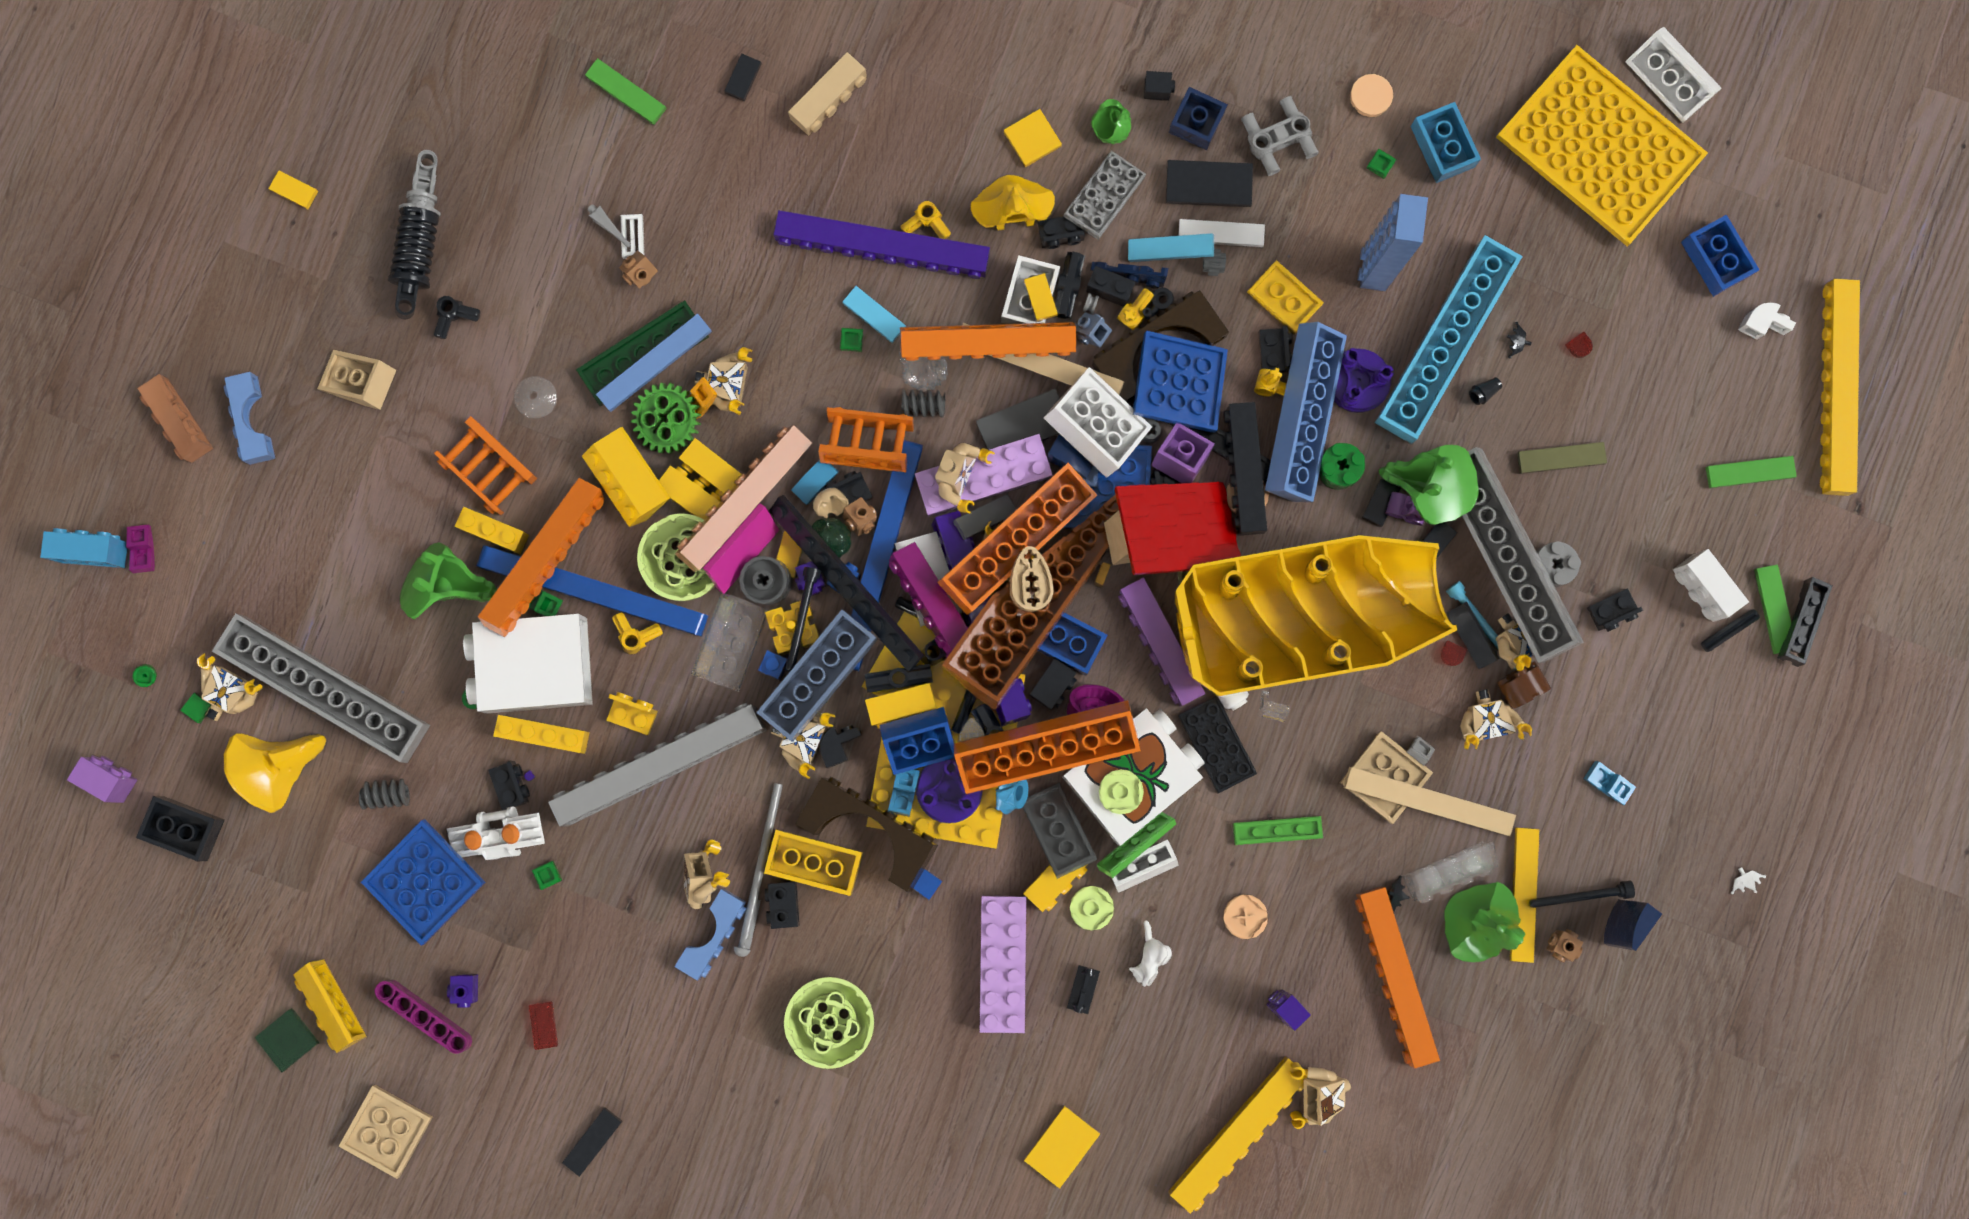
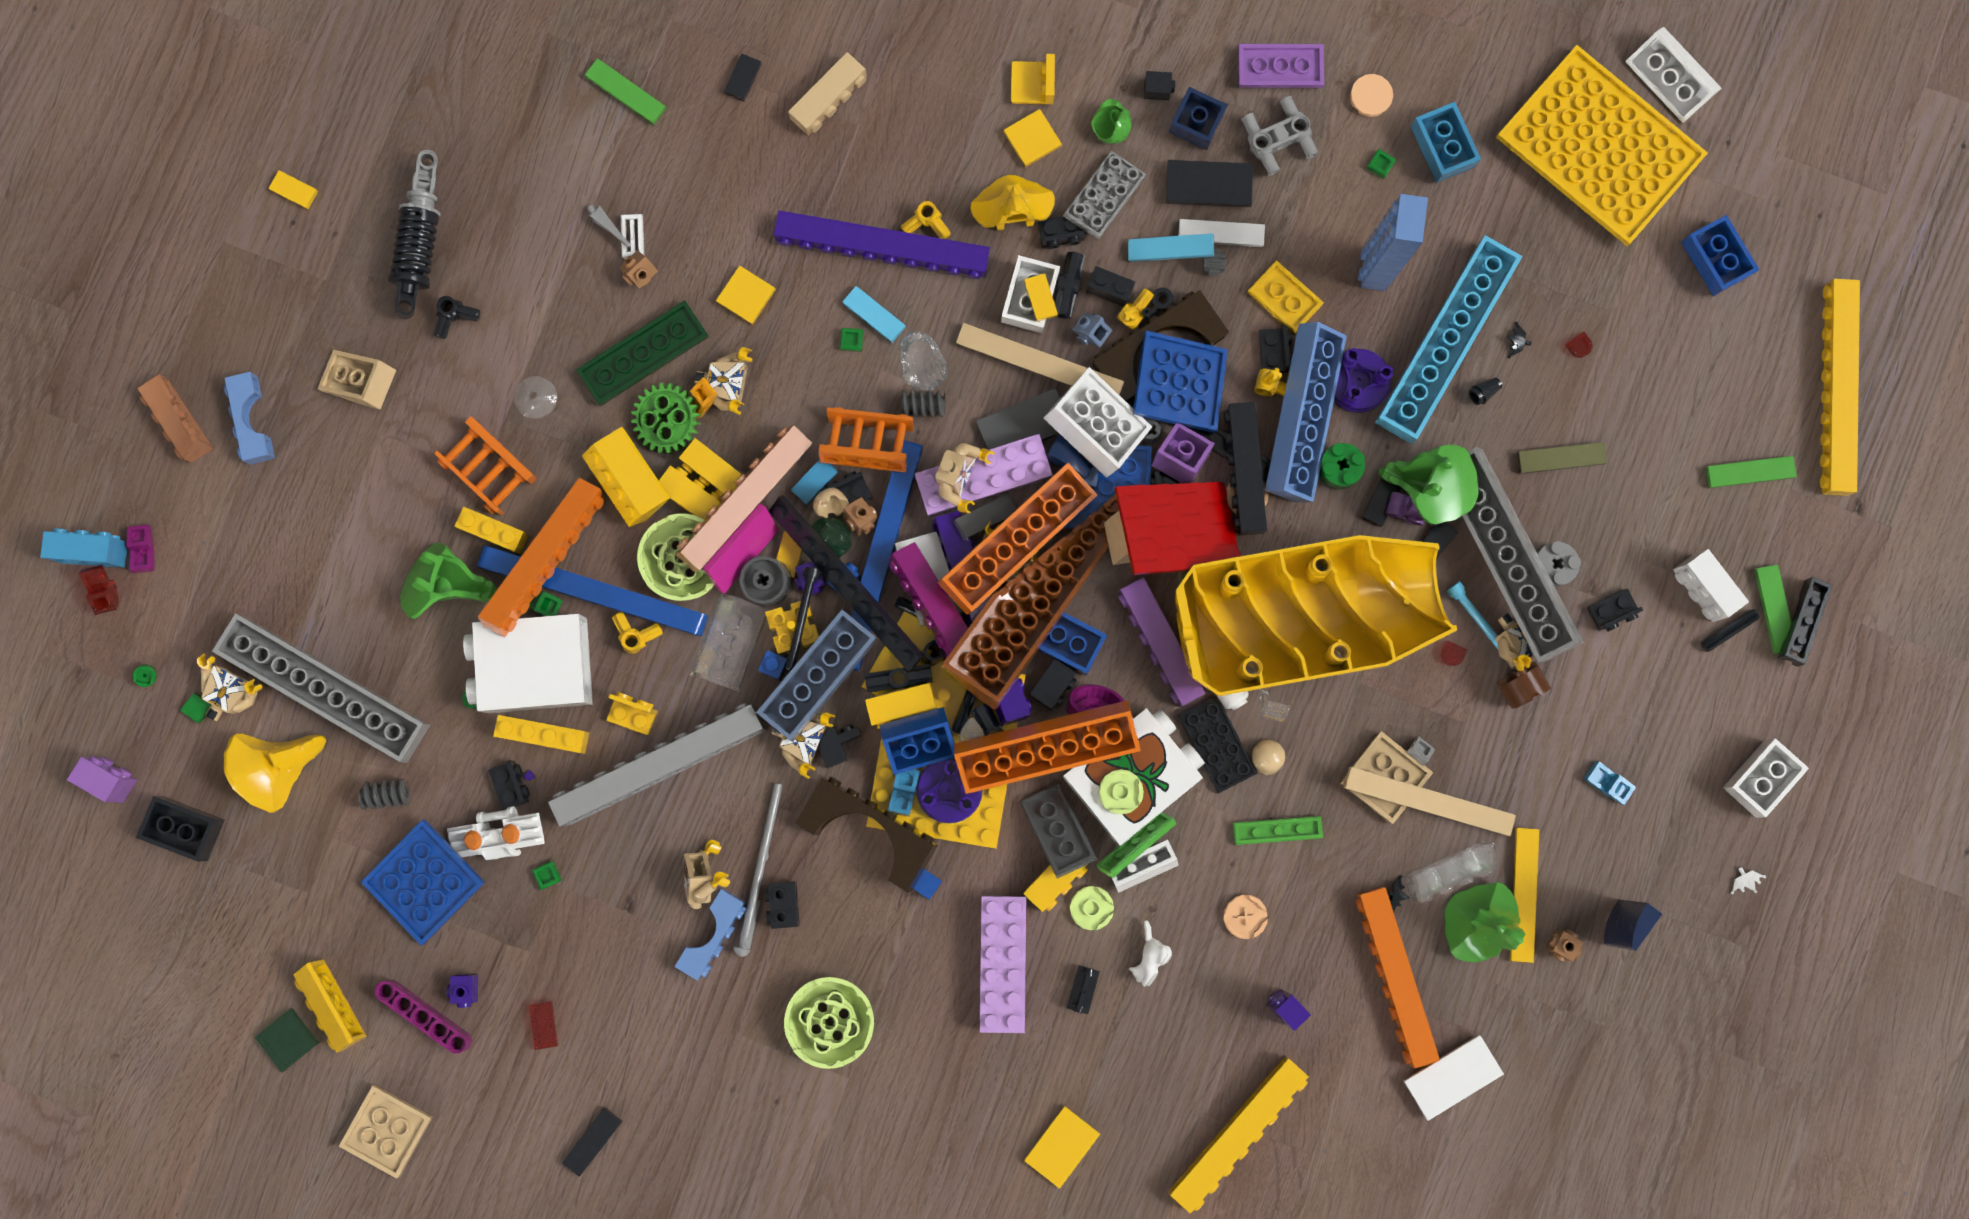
medium blue tile [596,314,712,412] -> none
yellow brick [764,830,863,896] -> none
orange brick [900,322,1076,361] -> none
dark azure piece [996,779,1029,814] -> none
tan piece [1010,546,1053,612] -> none
light grey bush [1083,293,1099,315] -> none
dark blue wing [1090,262,1169,289] -> none
pearl gold tile [1094,562,1111,588] -> none
tan torso [1289,1062,1351,1129] -> none
black tile [1446,602,1500,669] -> none
torso [1460,689,1532,750] -> none
black piece [1528,880,1635,908] -> none
white brick [1738,303,1796,340] -> none
none -> clear red brick [79,565,119,615]
none -> yellow tile [716,265,776,325]
none -> yellow bracket [1011,54,1055,104]
none -> medium lavender plate [1238,44,1324,88]
none -> tan hair [1252,739,1285,775]
none -> white tile [1403,1034,1504,1121]
none -> white brick [1723,738,1809,818]

